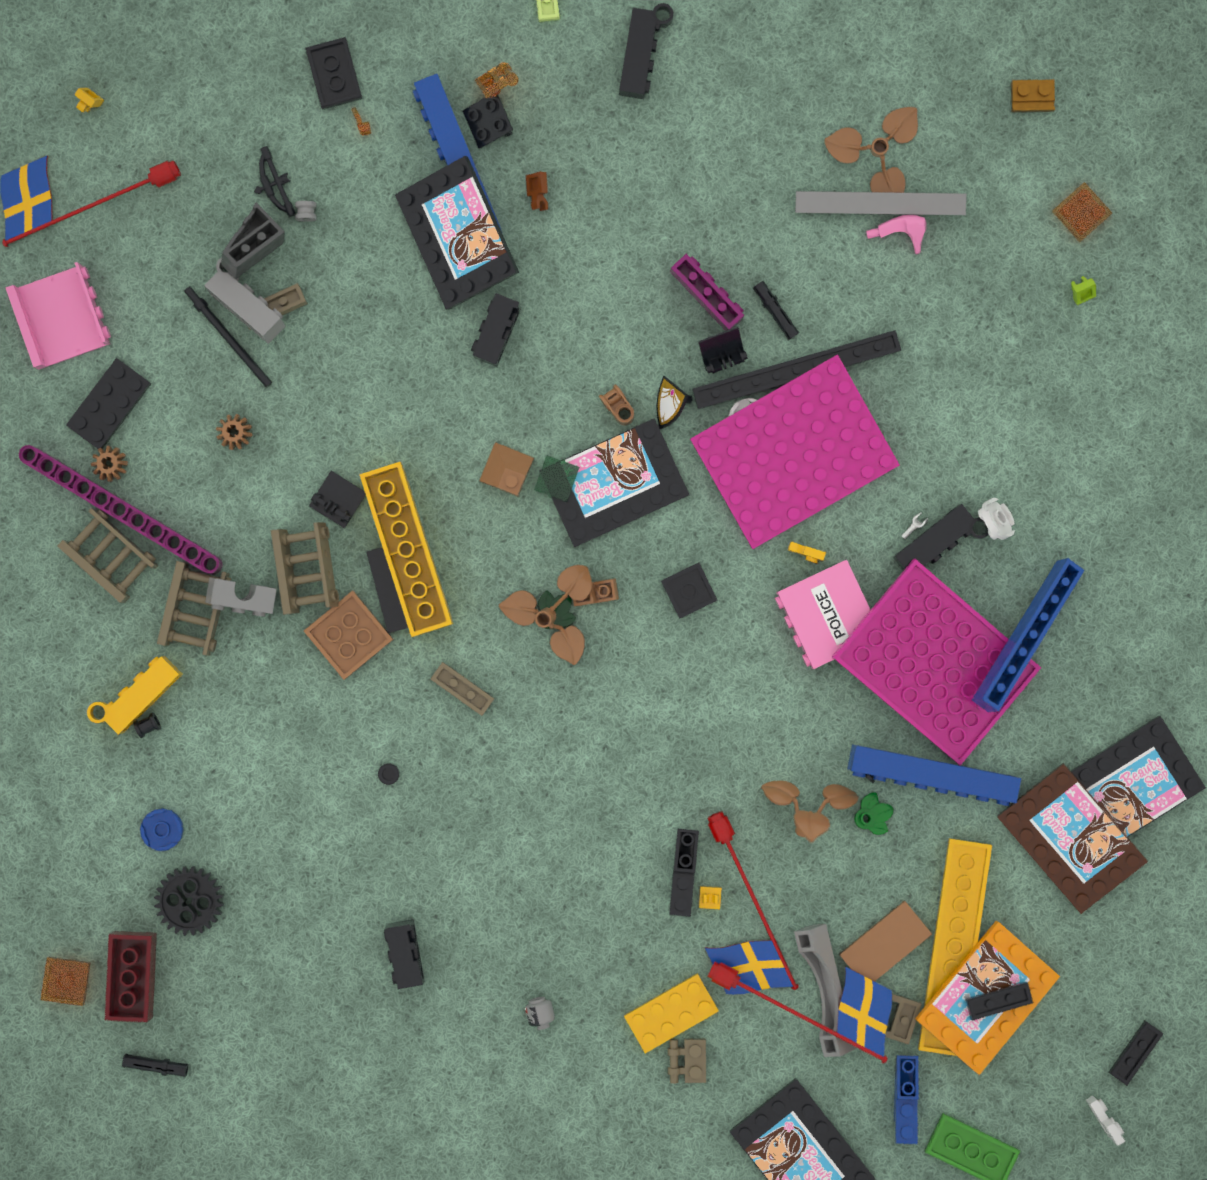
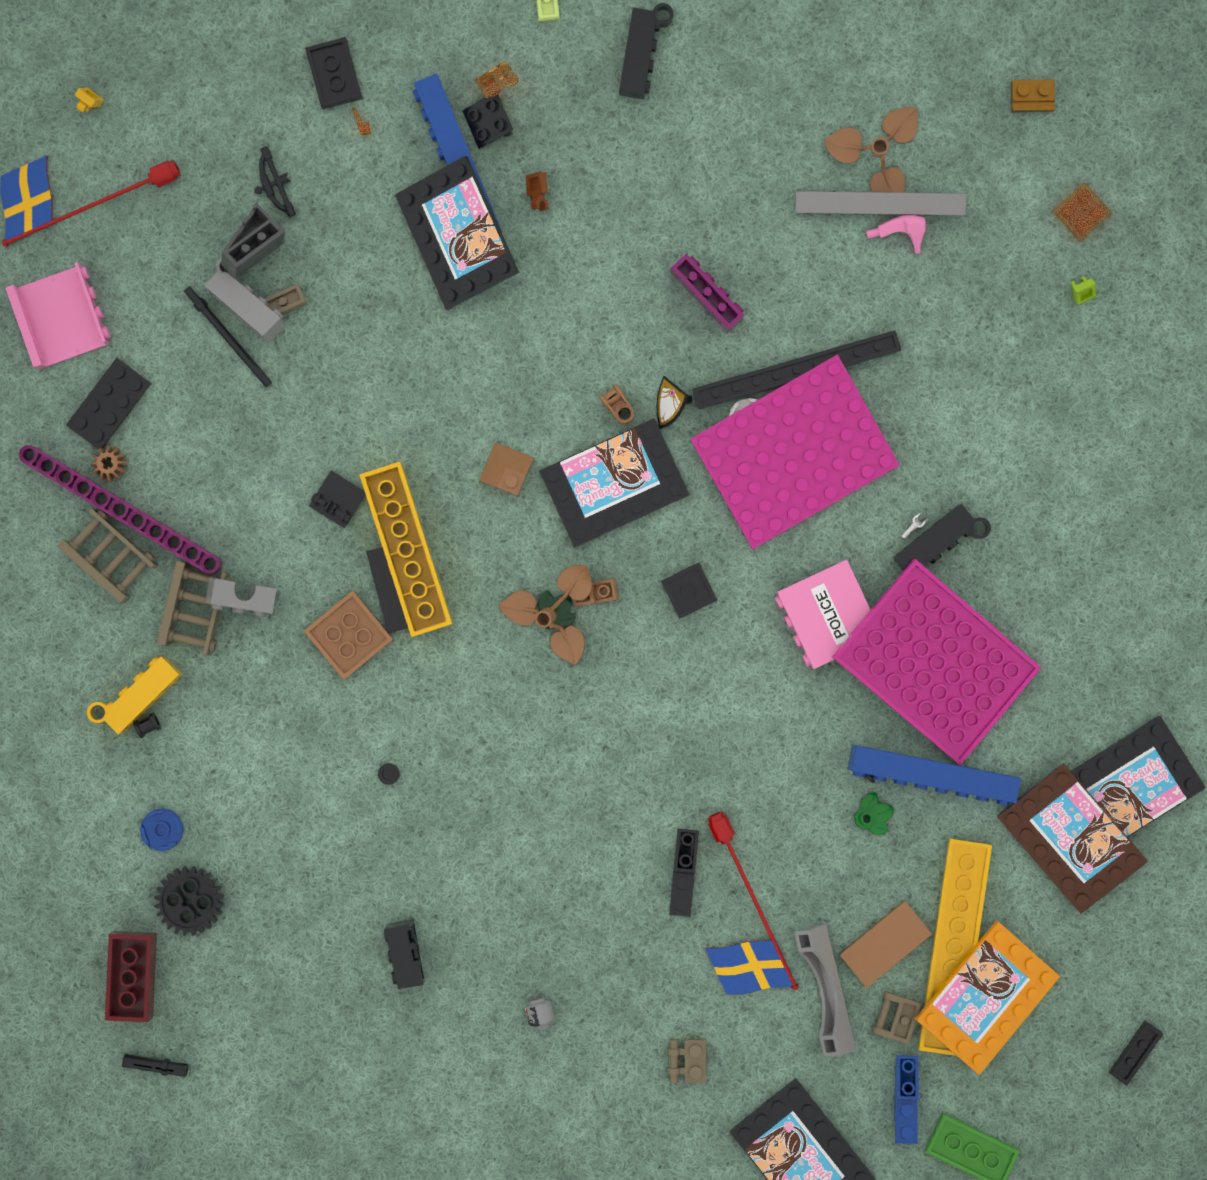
clear orange plate [40,957,91,1006] -> none
medium nougat gear [216,414,253,450] -> none
dark tan fence [271,522,339,615] -> none
light grey wheel [295,201,317,222] -> none
dark tan plate [431,662,495,716] -> none
black wedge [471,293,521,367] -> none
clear green piece [534,455,580,502] -> none
yellow plate [624,973,719,1053] -> none
black hinge [698,327,748,374] -> none
yellow tile [699,886,722,909] -> none
flag [707,962,892,1063] -> none
black pin [753,280,800,340] -> none
medium nougat plant [761,781,859,843] -> none
yellow plate [788,542,826,564] -> none
black tile [965,981,1033,1021] -> none
blue brick [972,558,1085,712] -> none
white plate [978,498,1015,540] -> none
white plate [1086,1096,1125,1146] -> none

